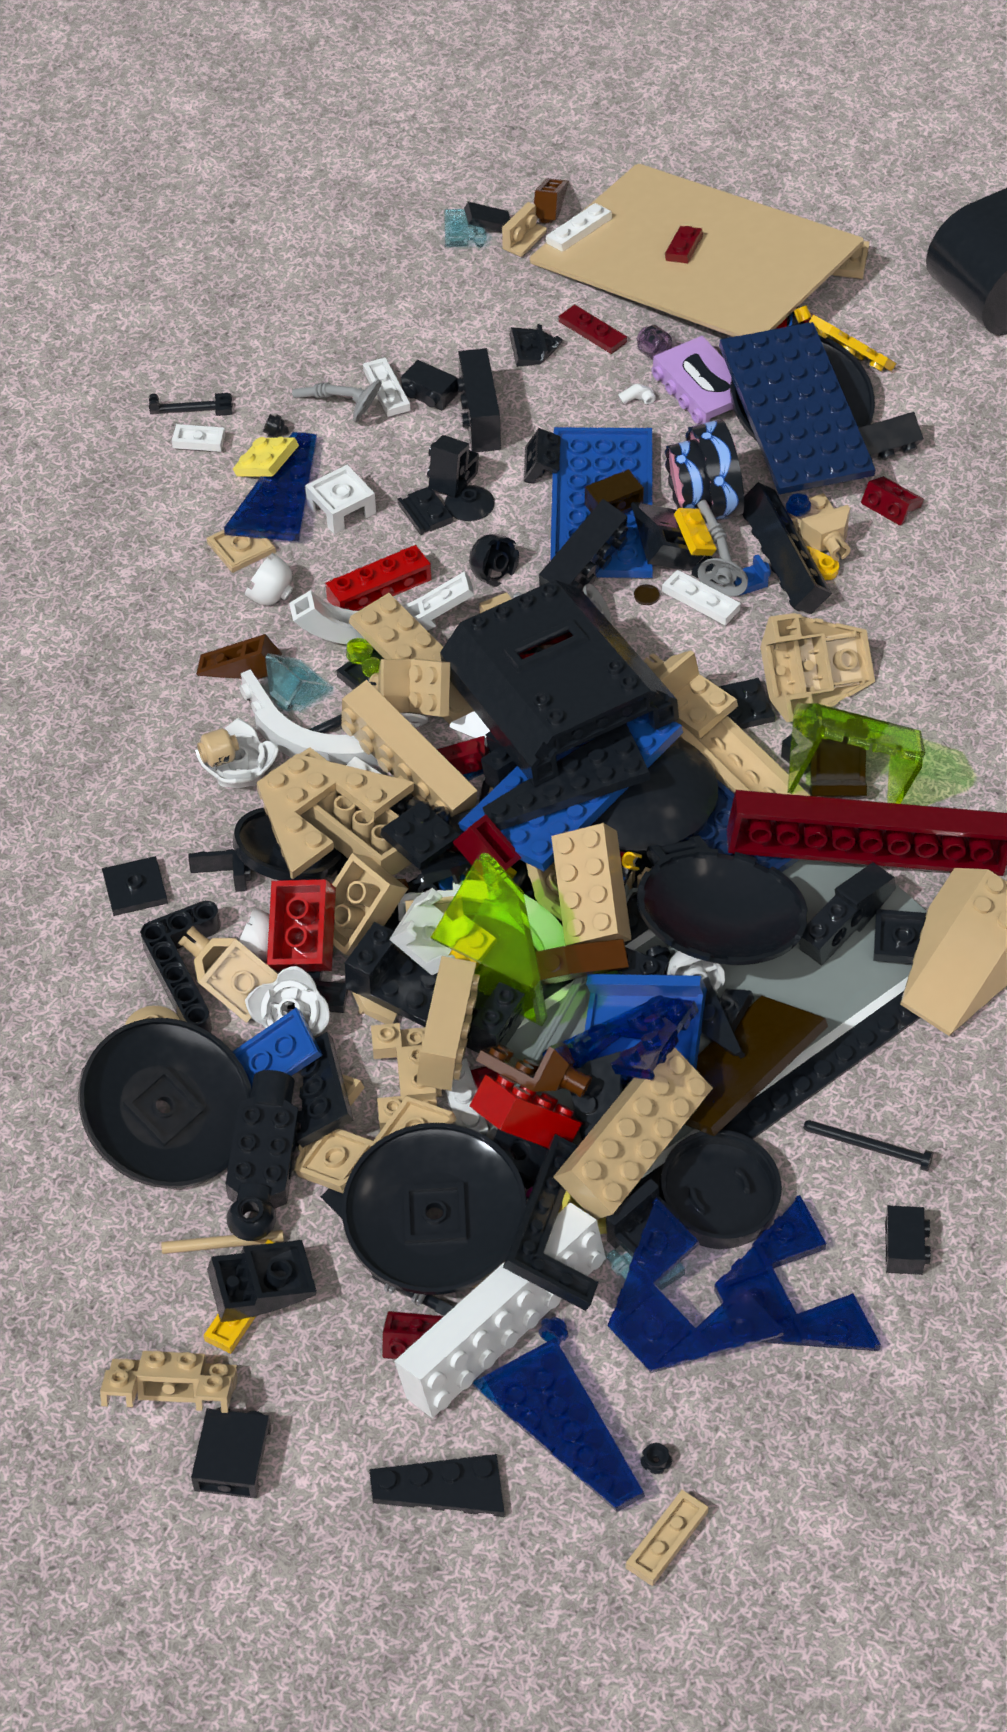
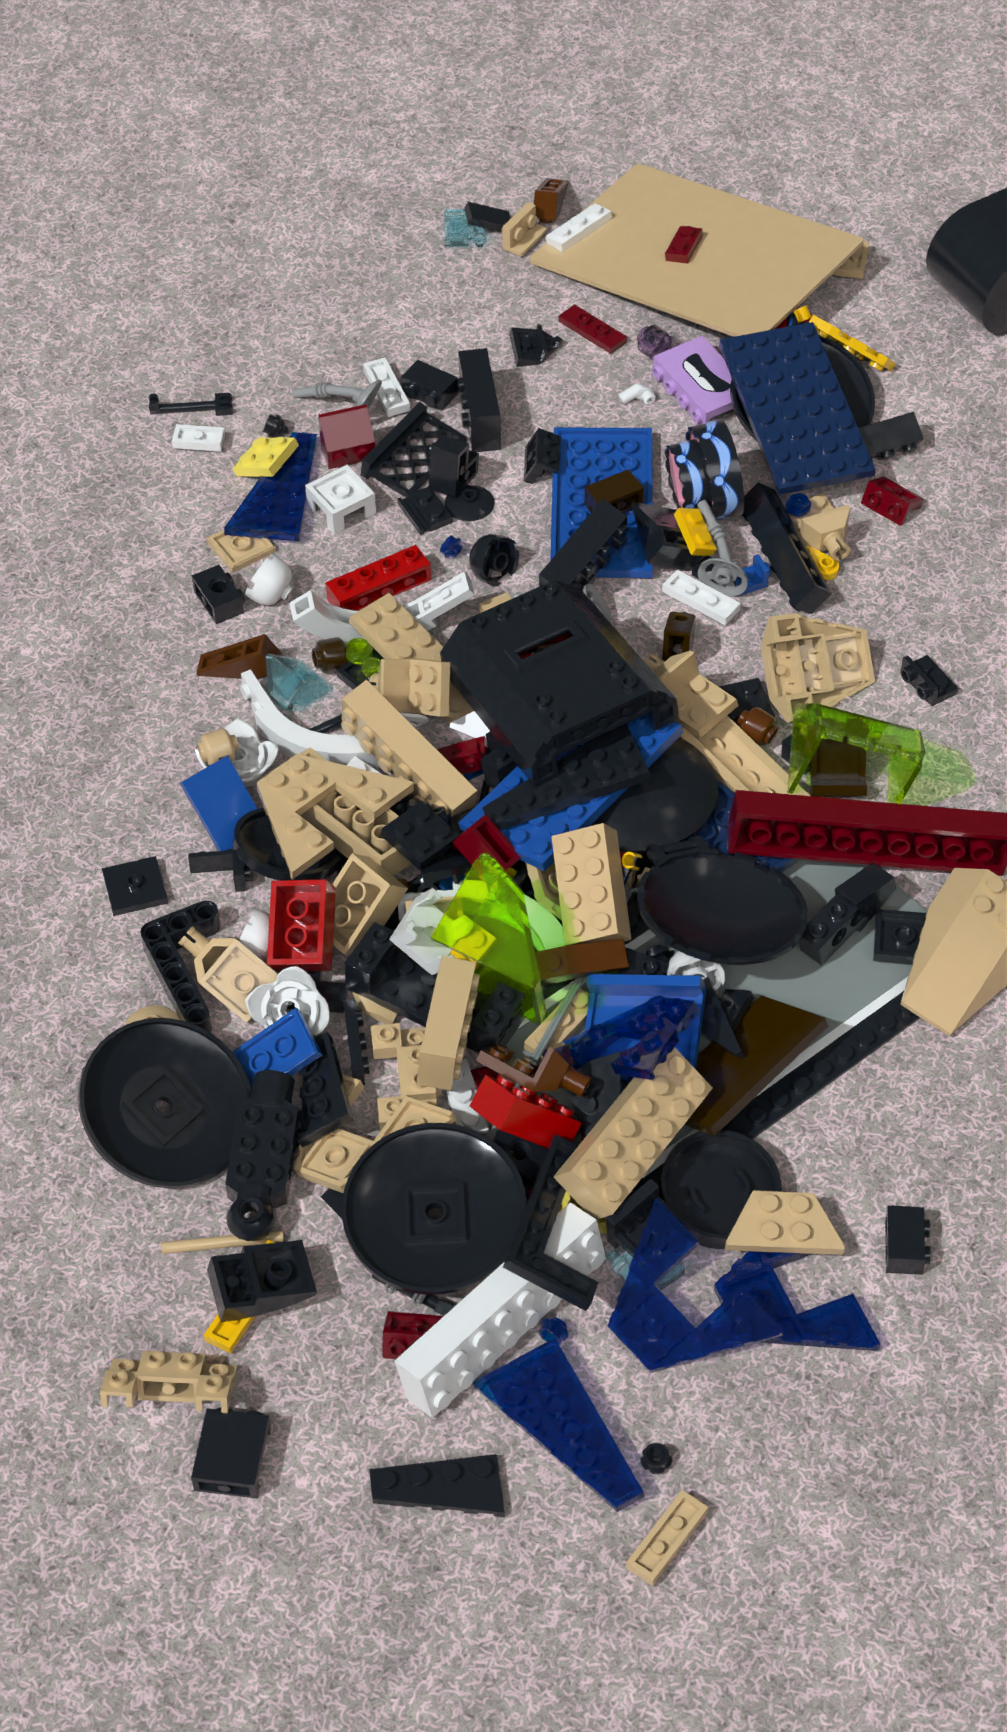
dark brown piece [634,584,660,605] -> none
black bar [803,1120,934,1172] -> none
none -> blue tile [180,755,258,851]
none -> black brick [192,565,245,625]
none -> dark brown head [312,637,352,674]
none -> slope [318,404,375,469]
none -> black plate [343,998,370,1085]
none -> black fence [360,402,466,497]
none -> clear blue plate [440,535,463,558]
none -> tan plate [523,988,590,1060]
none -> dark brown torso [662,612,696,661]
none -> tan wing [725,1191,845,1255]
none -> reddish brown head [737,707,778,746]
none -> black bracket [900,655,958,707]

